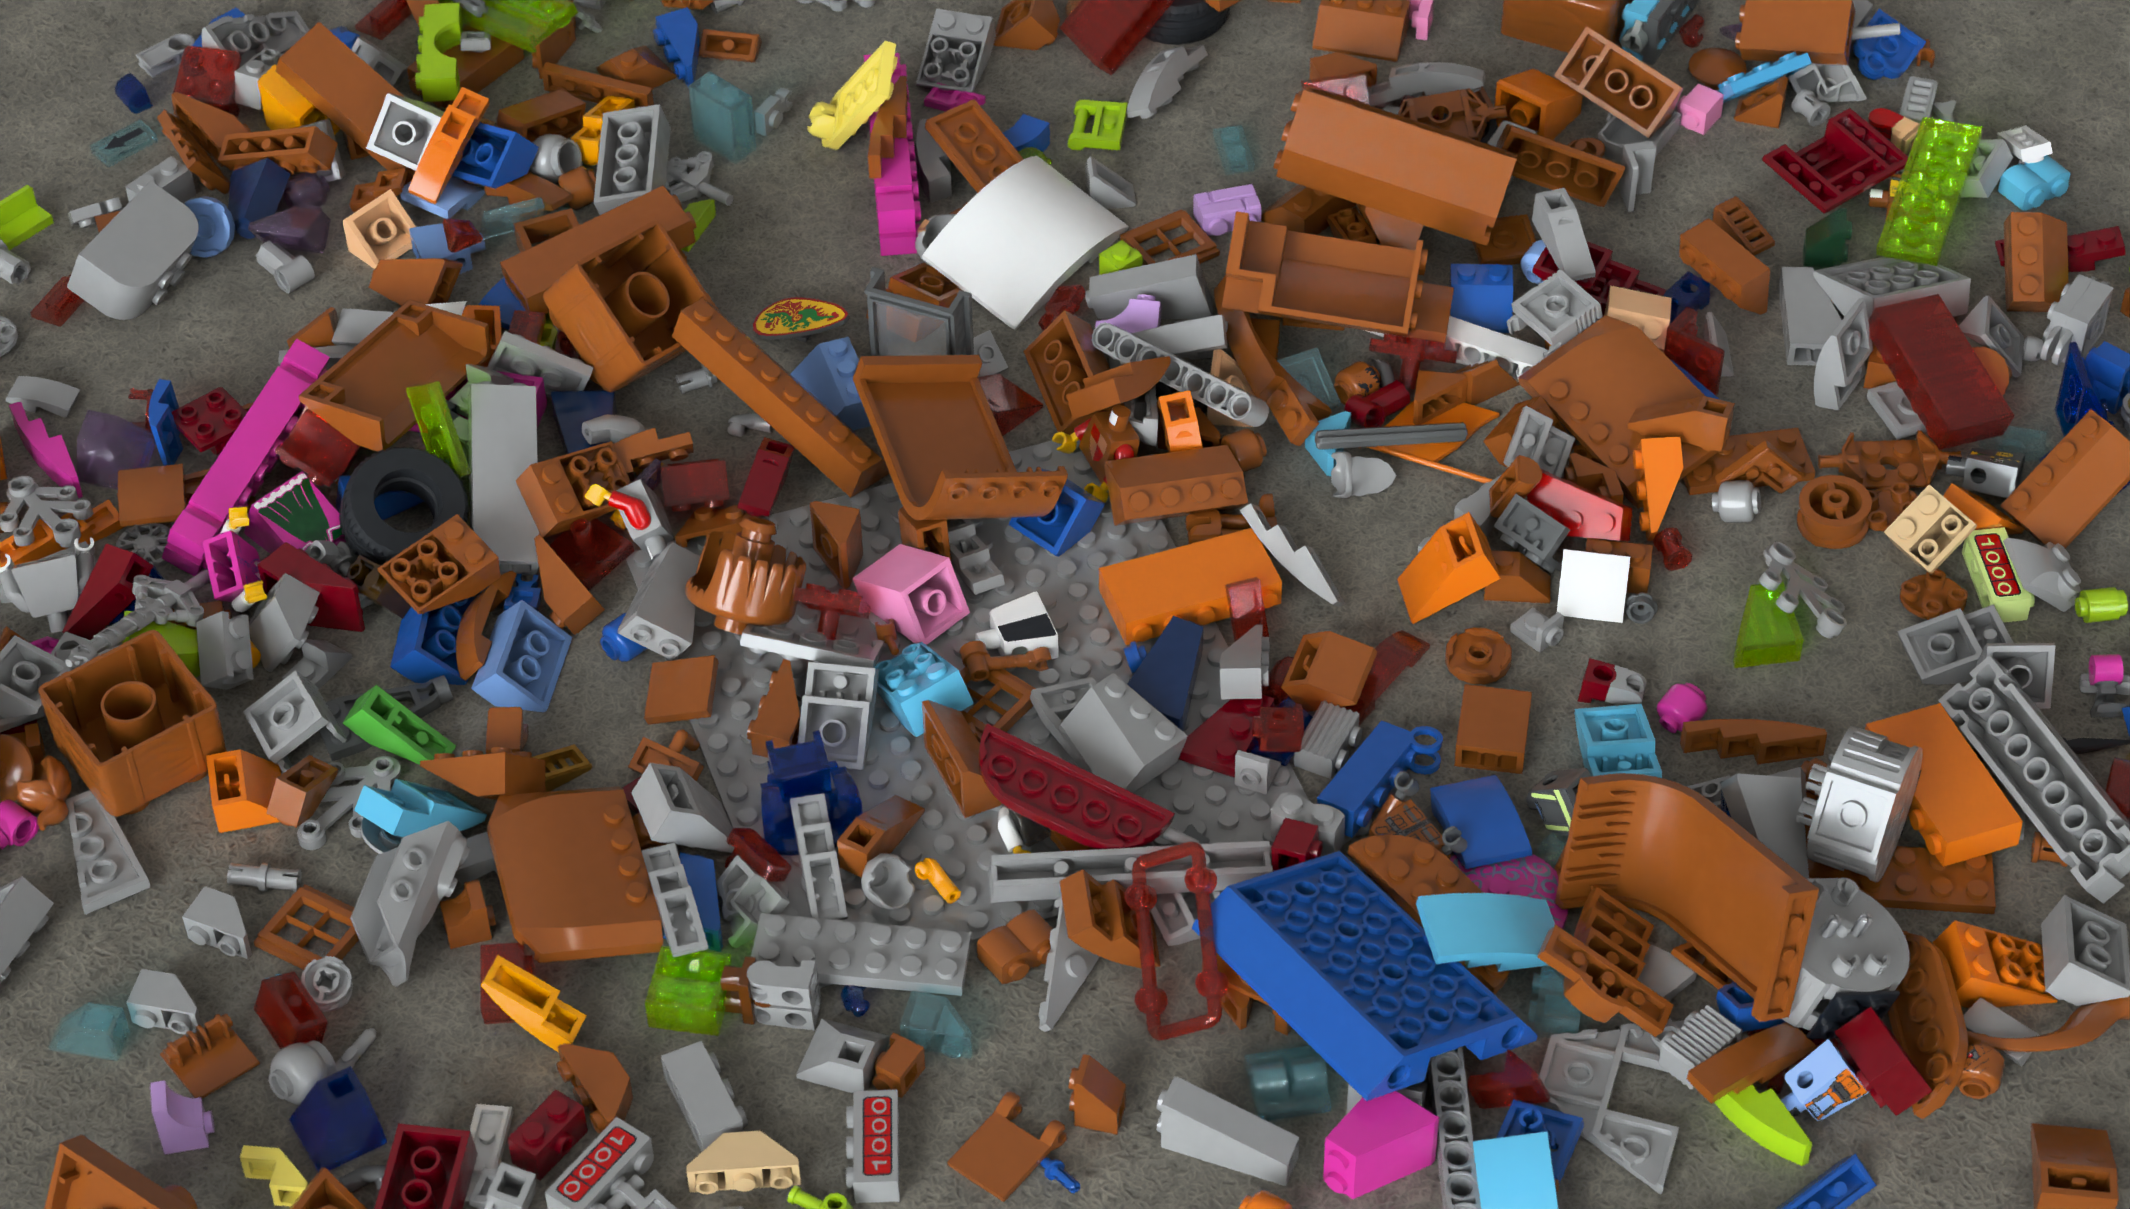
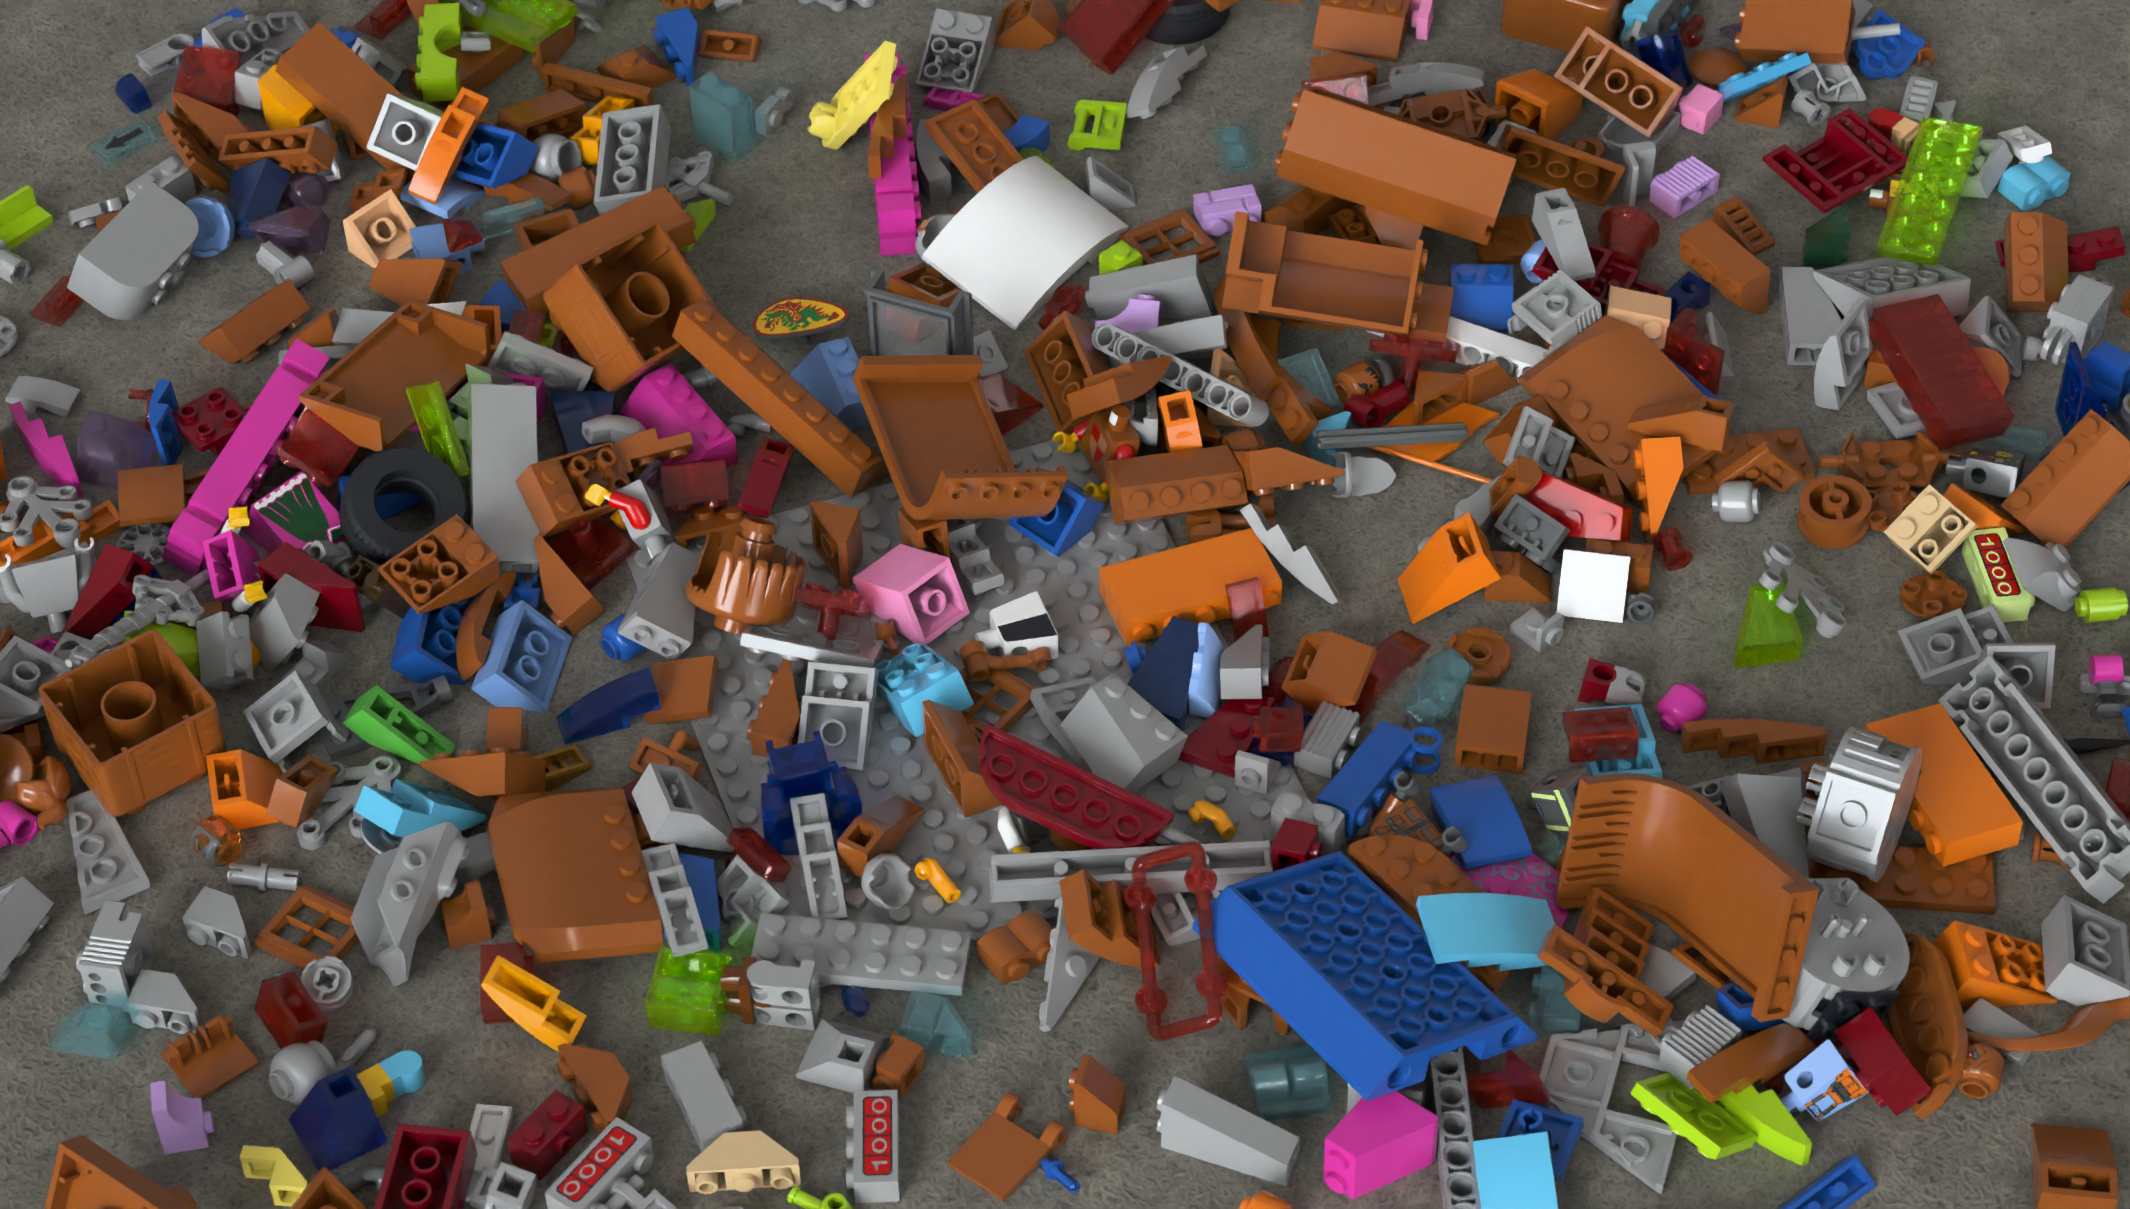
none -> light grey piece [76,900,155,1012]
none -> clear orange head [191,815,243,867]
none -> dark orange slope [198,278,311,364]
none -> leg [353,1050,426,1119]
none -> clear blue slope [556,667,661,744]
none -> dark pink slope [620,363,738,488]
none -> dark orange tile [976,92,1020,132]
none -> light blue slope [1188,622,1224,717]
none -> light orange arm [1188,800,1237,839]
none -> dark orange slope [1231,446,1345,496]
none -> clear light blue brick [1403,648,1473,726]
none -> clear red bracket [1562,707,1639,763]
none -> clear red piece [1598,206,1660,270]
none -> lime plate [1630,1072,1758,1160]
none -> clear blue slope [1636,28,1693,88]
none -> lavender brick [1649,156,1720,219]

